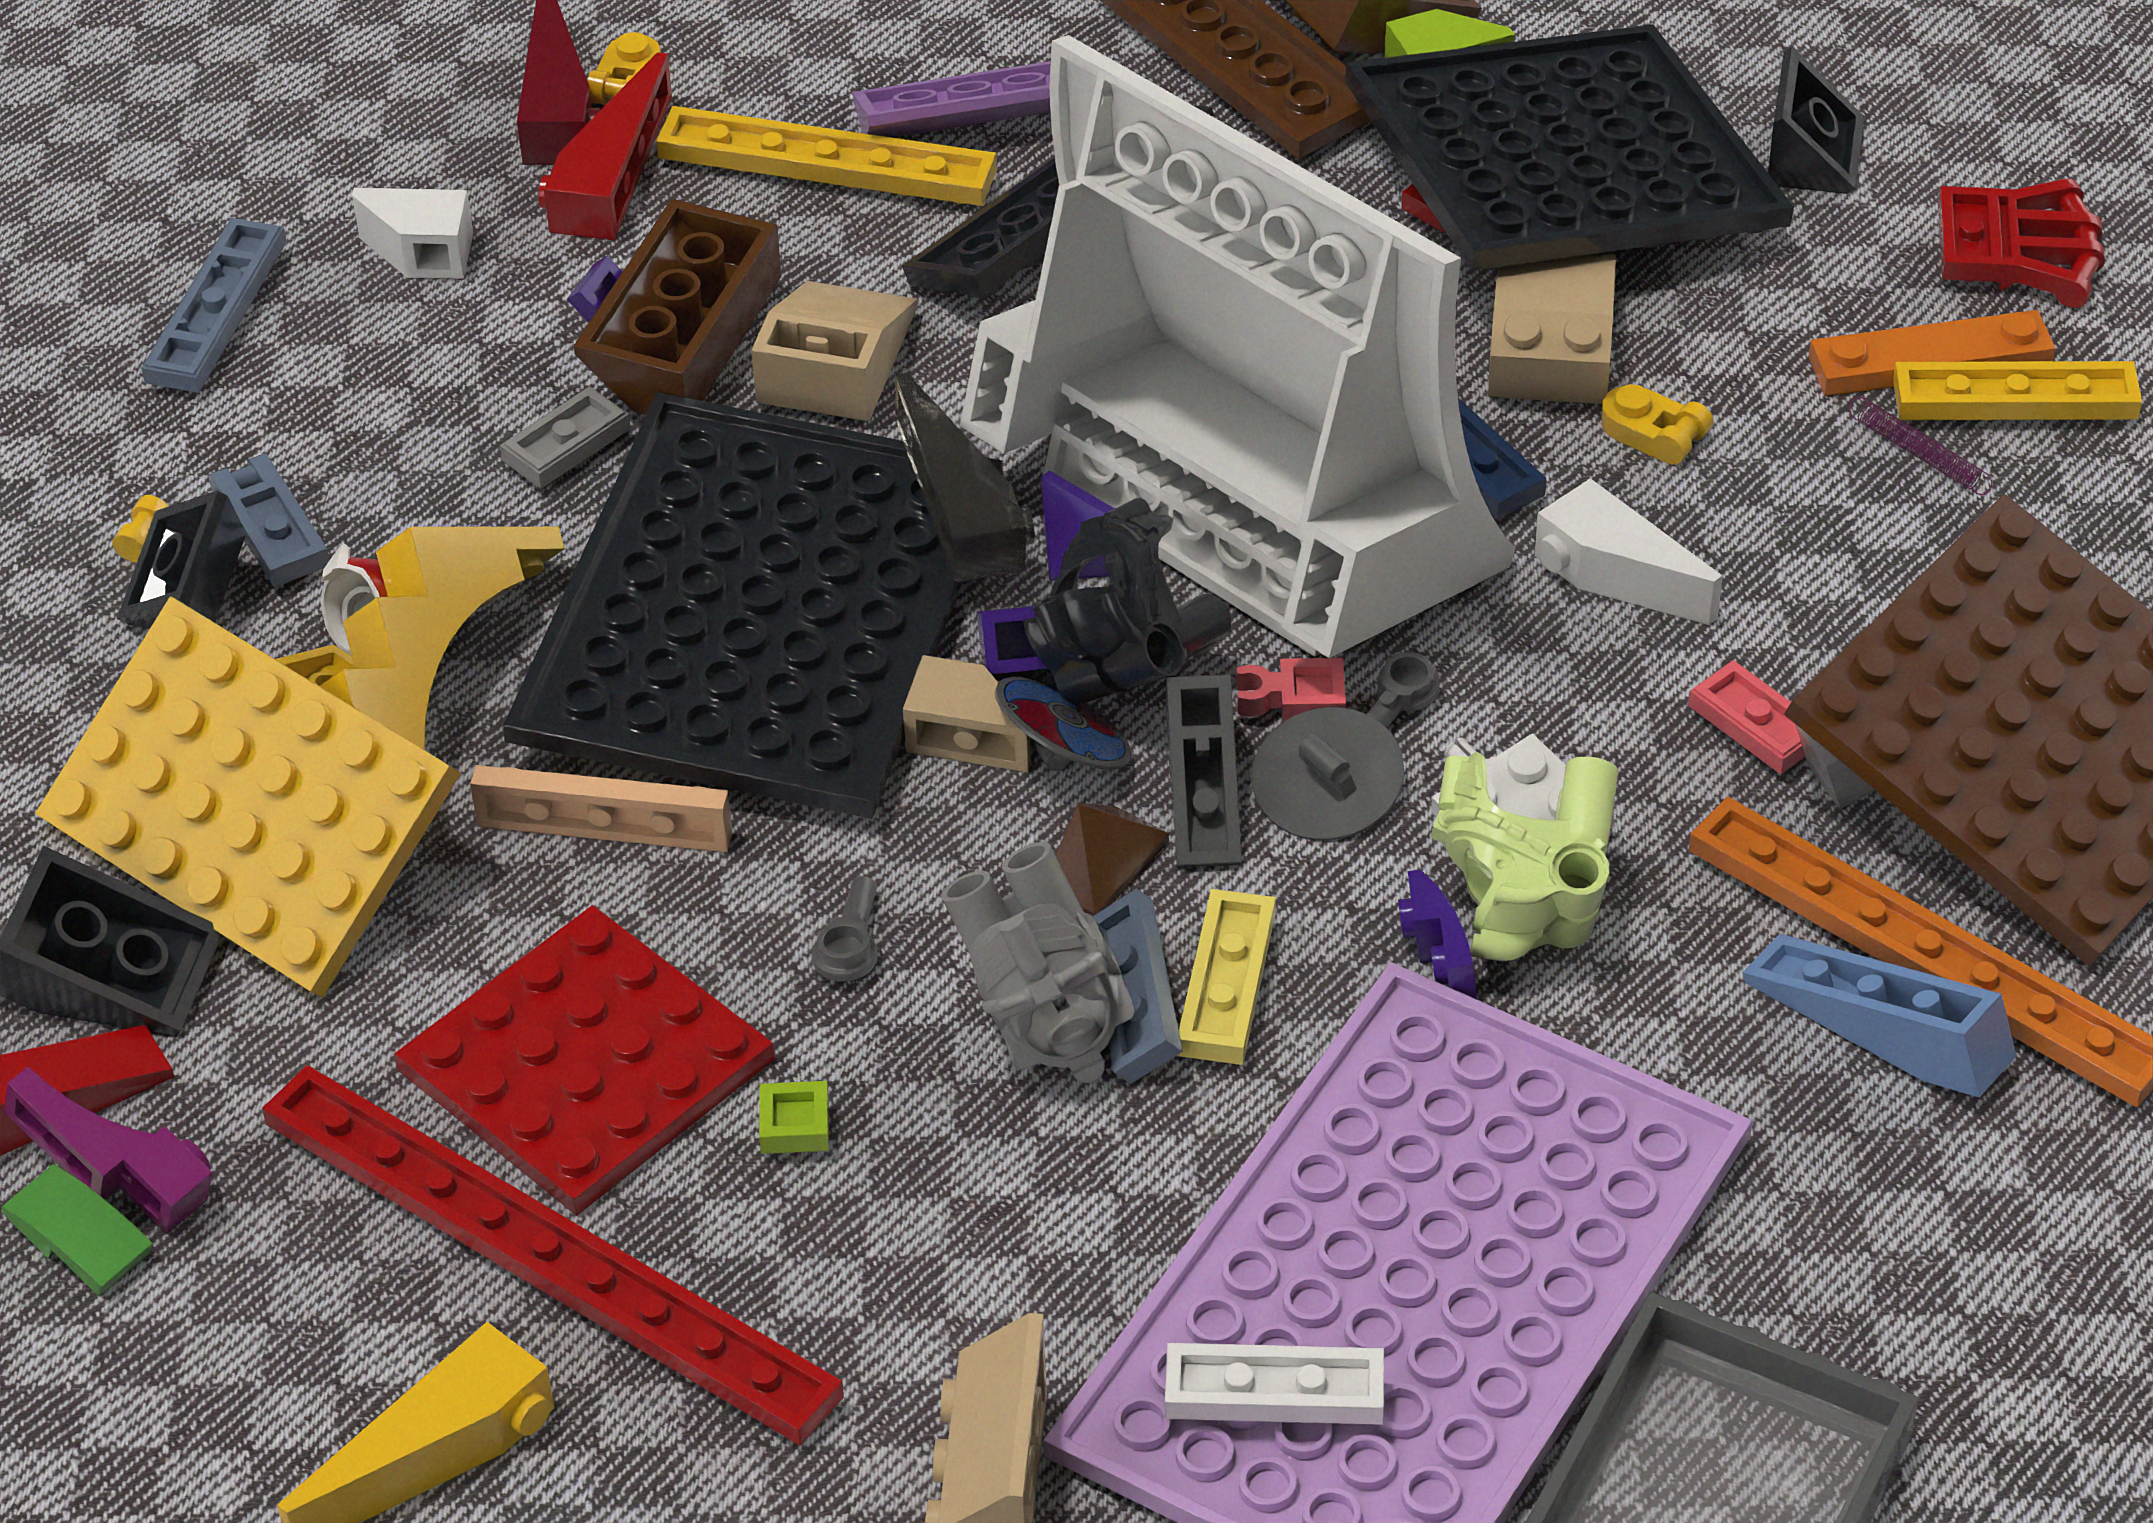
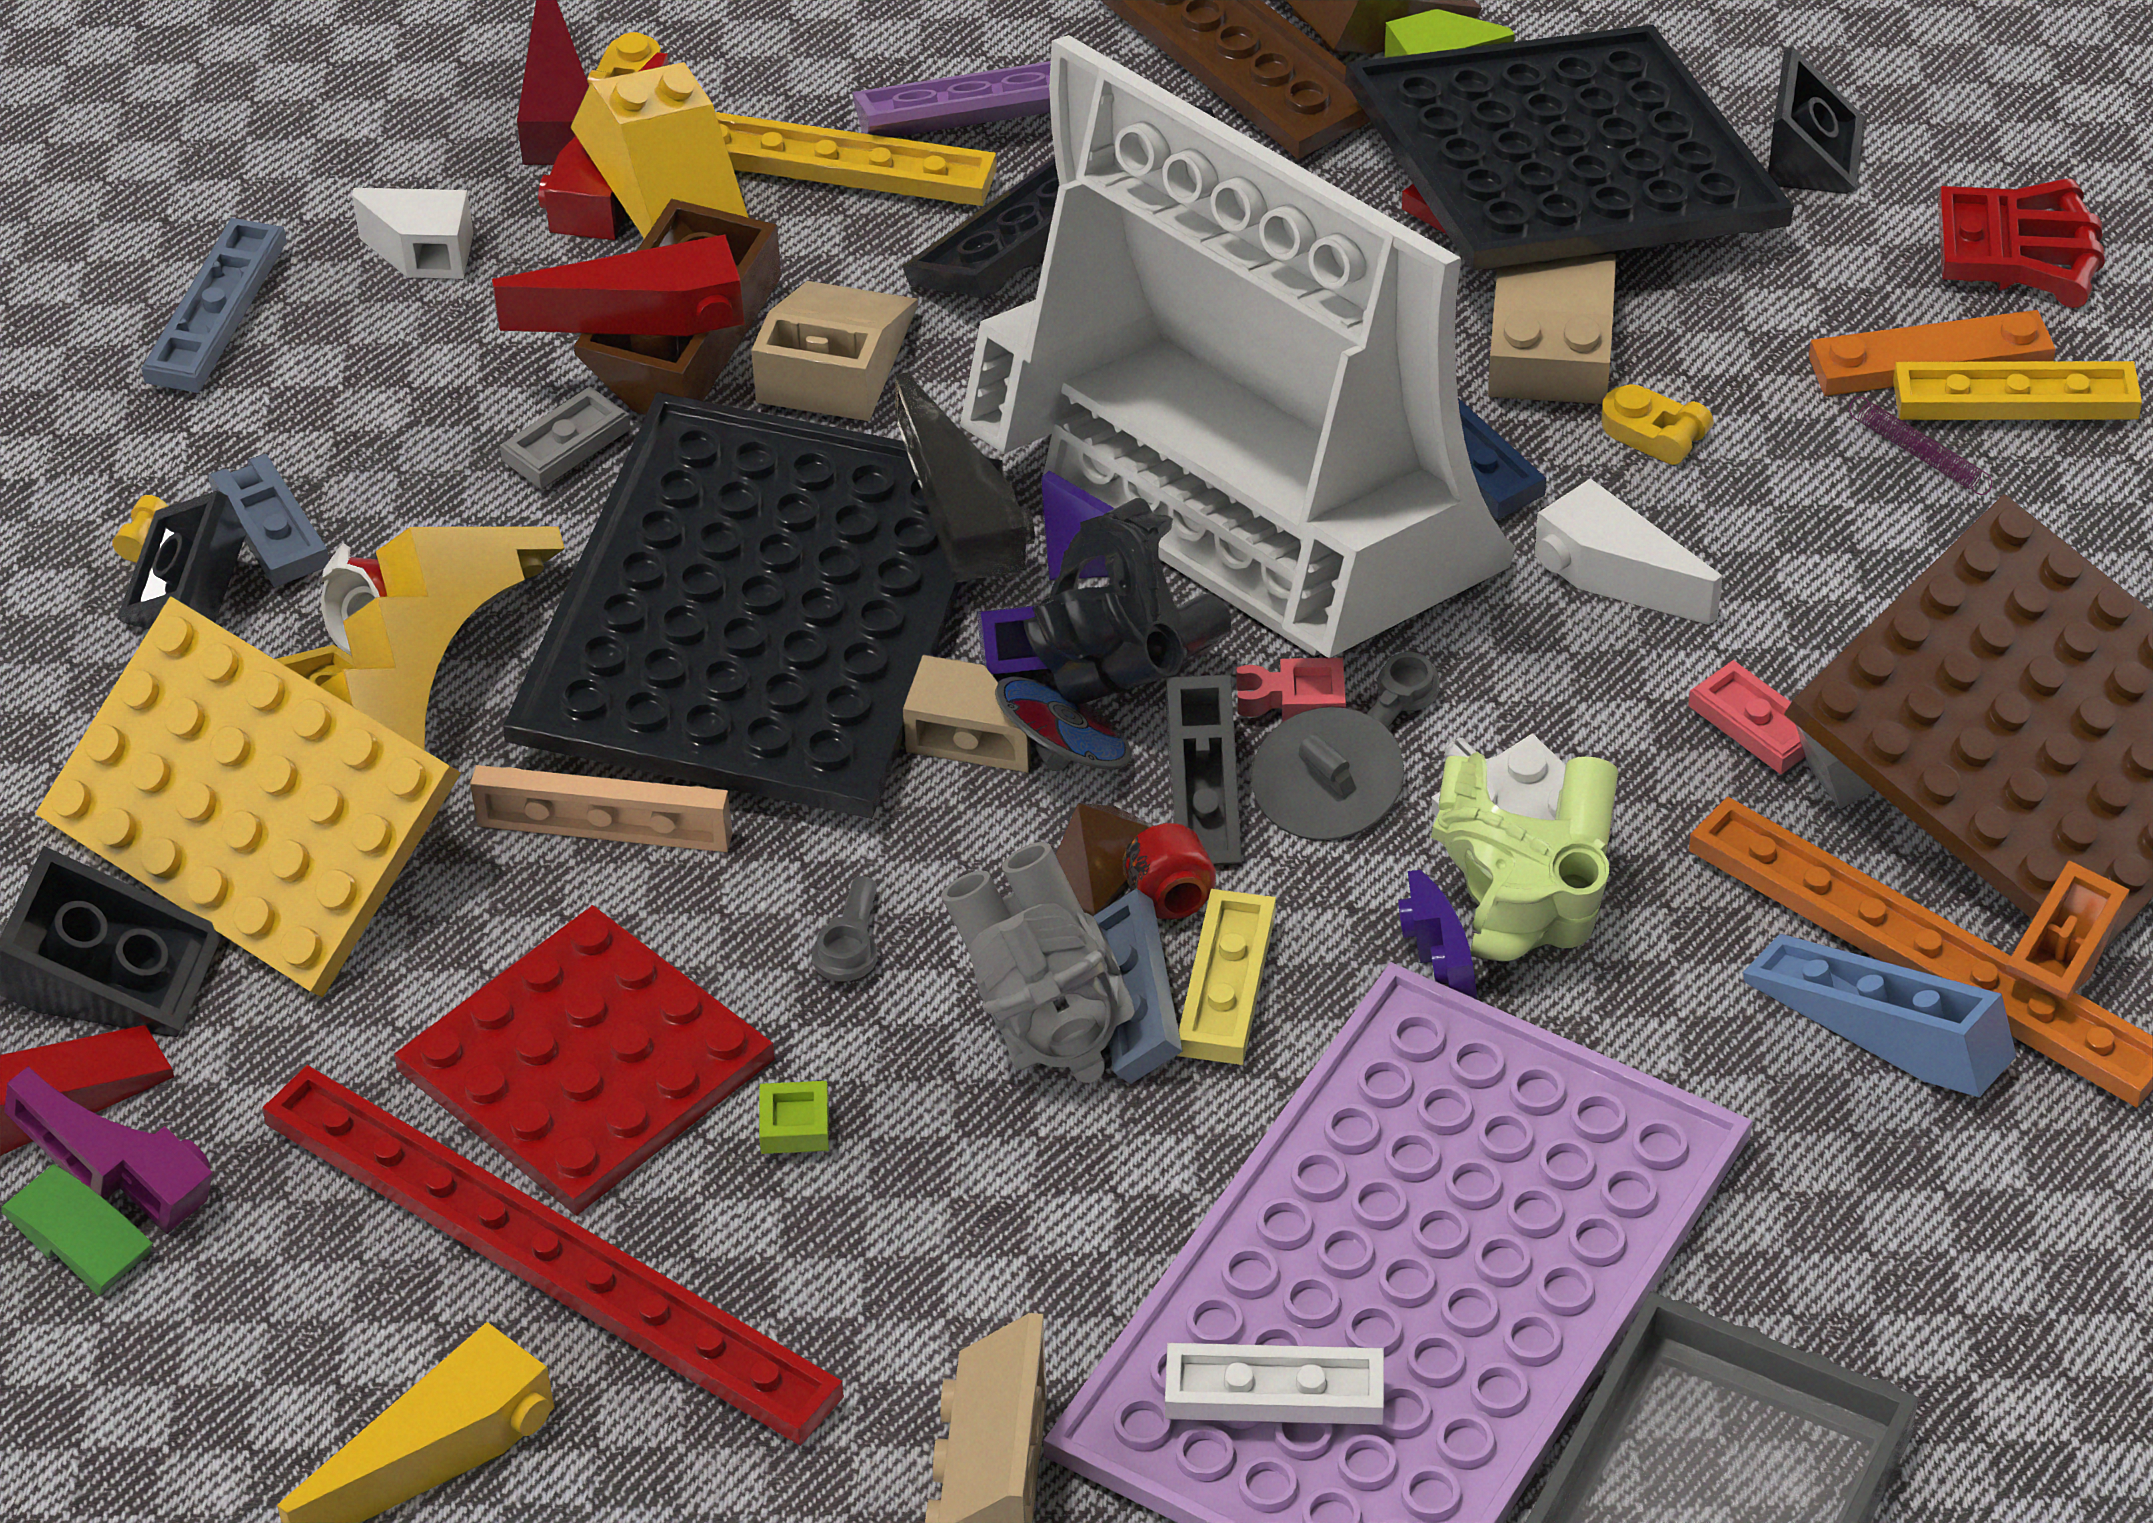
none -> red slope [492,234,745,336]
none -> yellow slope [571,62,748,239]
none -> red head [1123,823,1216,920]
none -> orange slope [2006,860,2130,1000]

